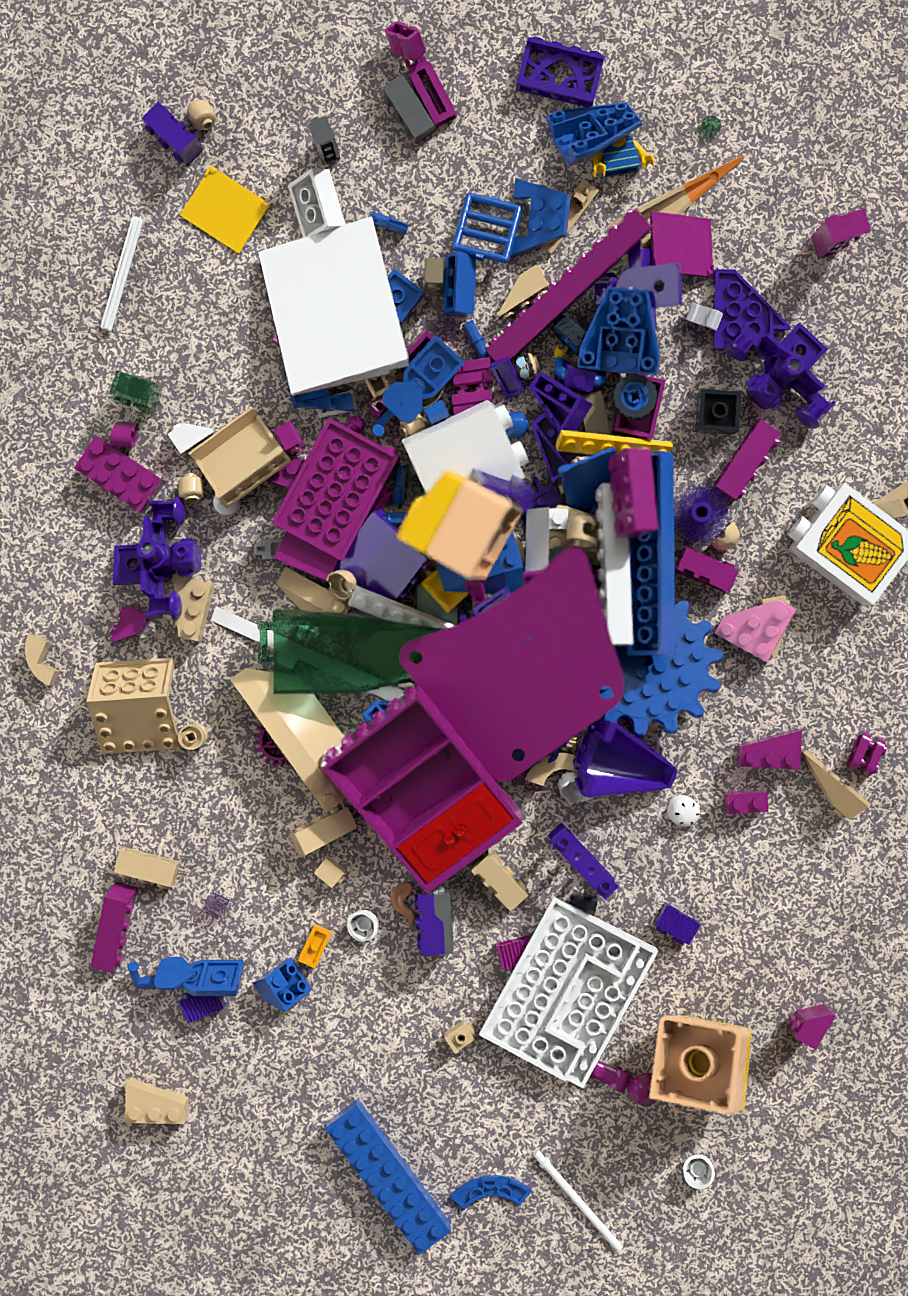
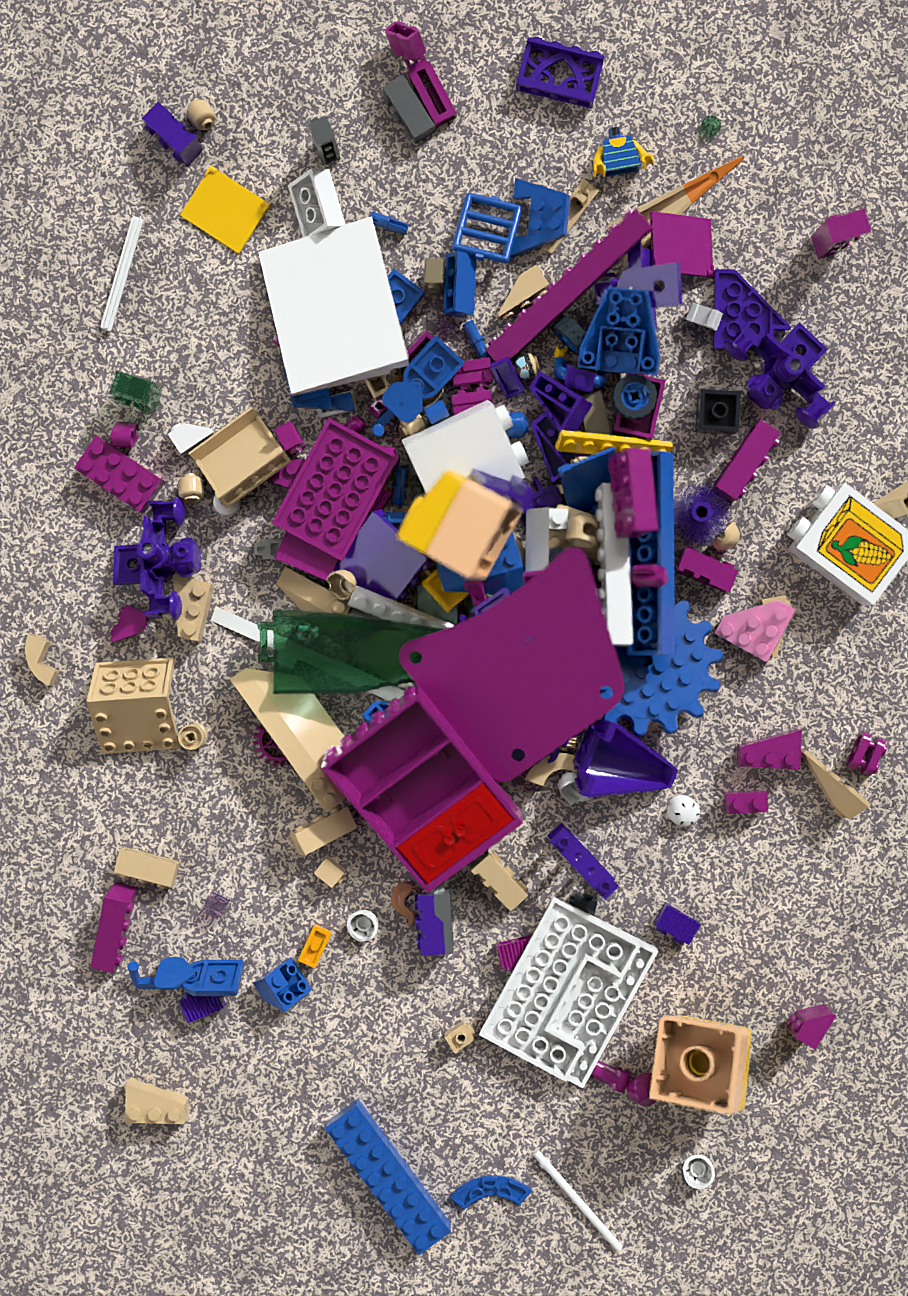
blue wedge [546,102,643,166] -> none
none -> magenta piece [630,565,669,588]

